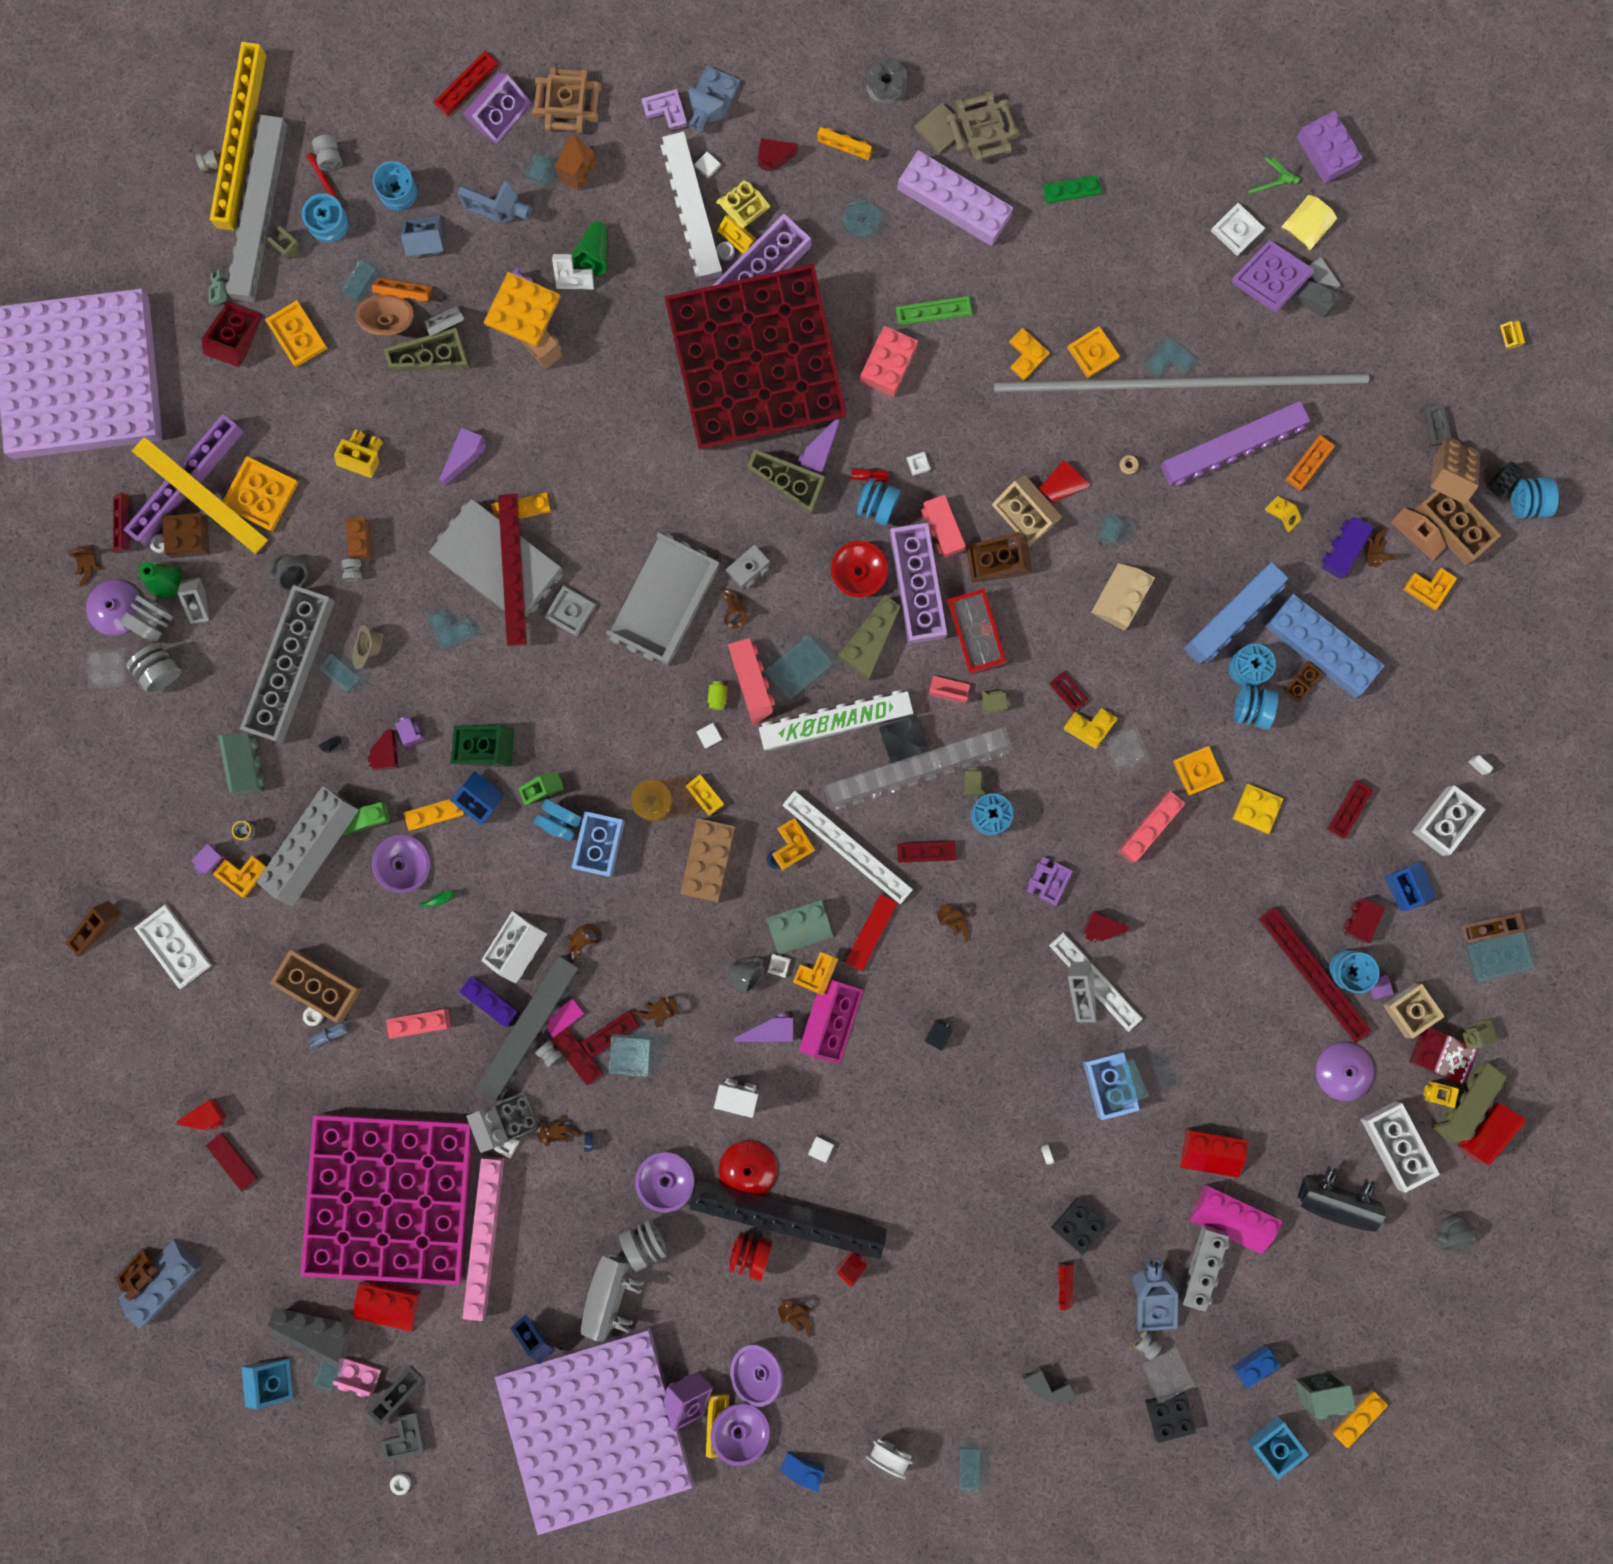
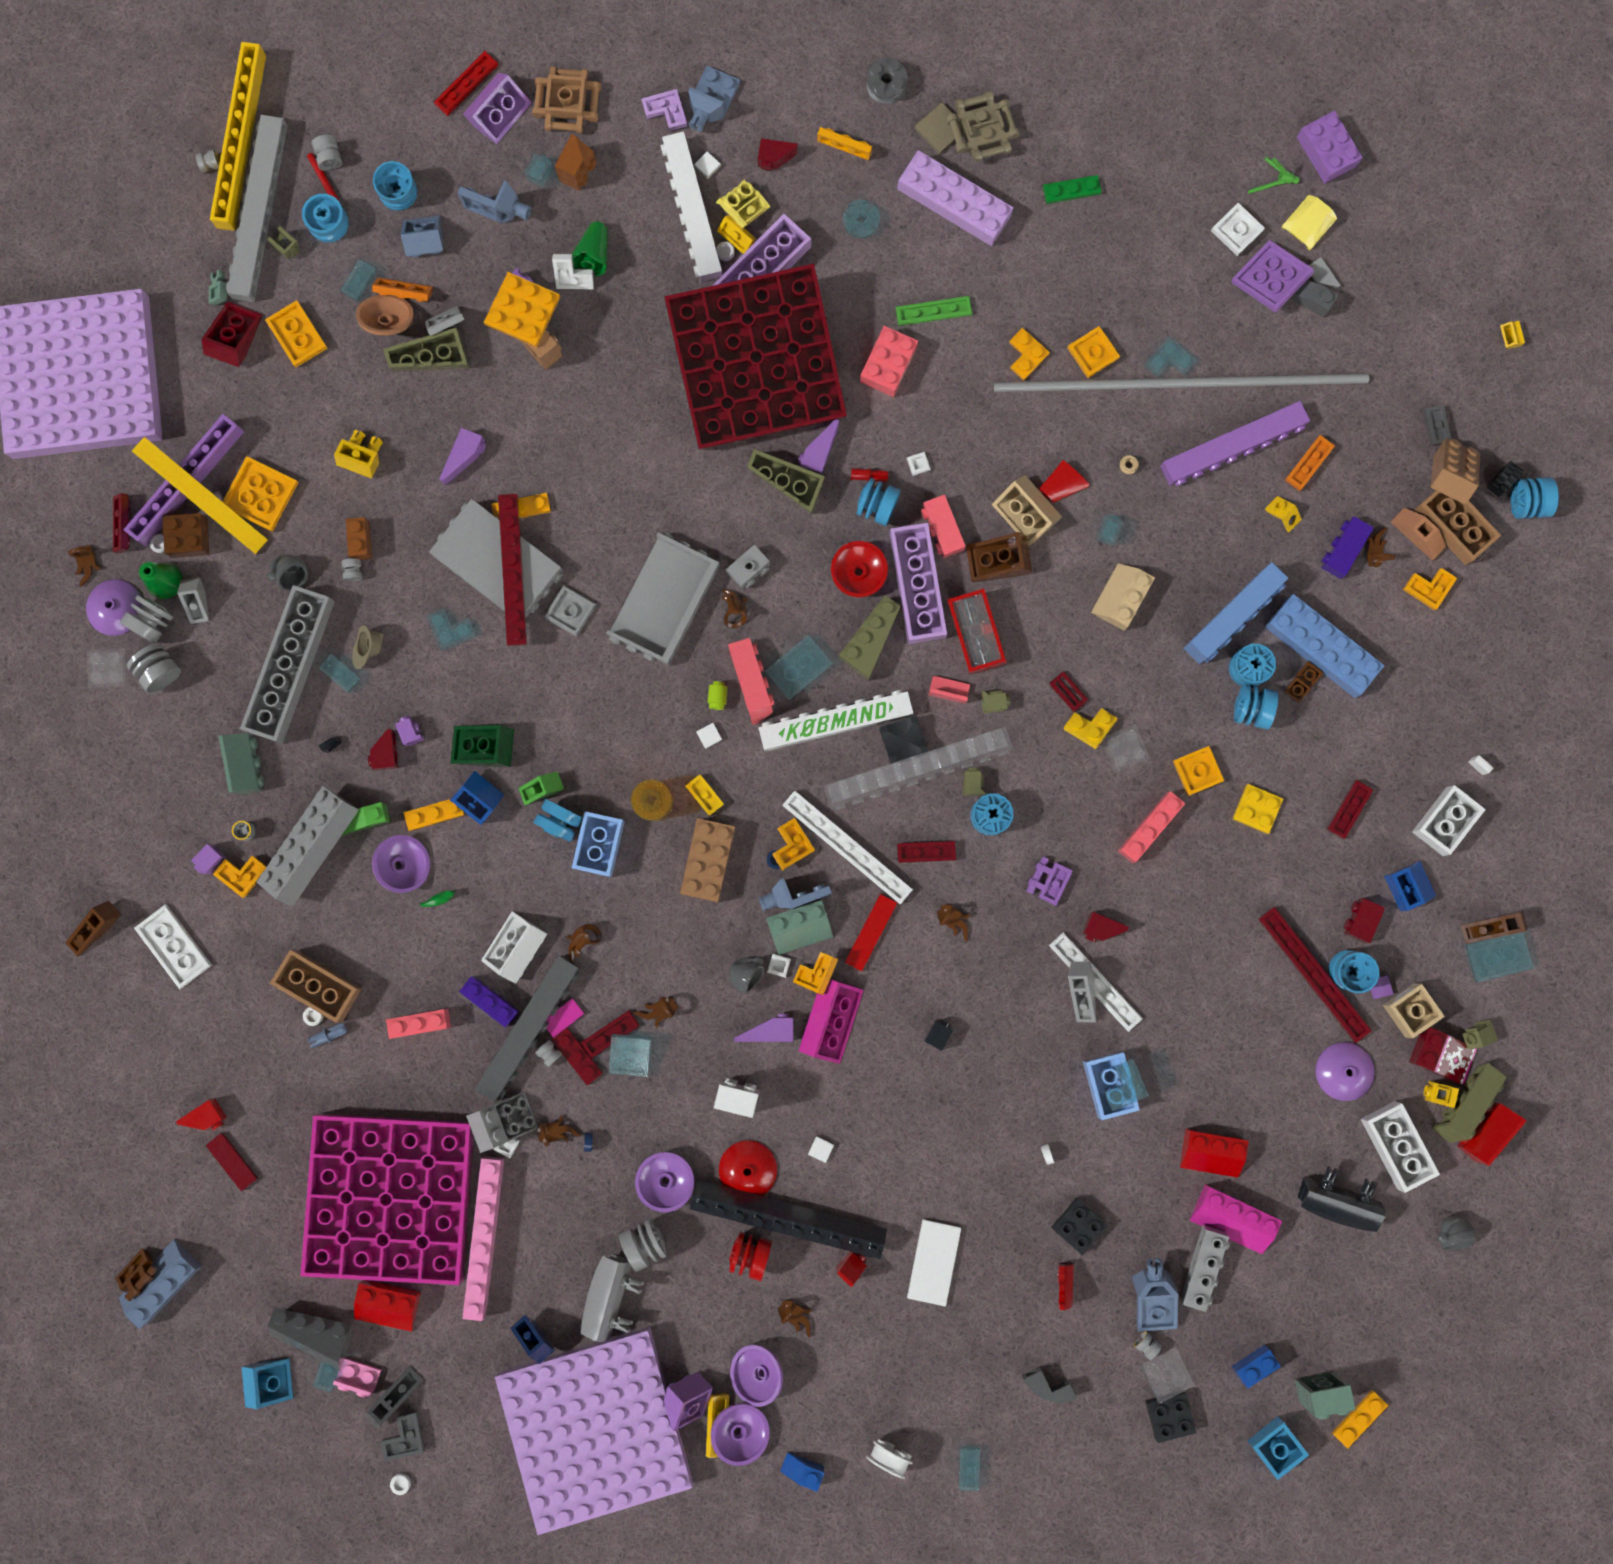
none -> sand blue plate [758,878,832,911]
none -> white tile [907,1219,961,1306]

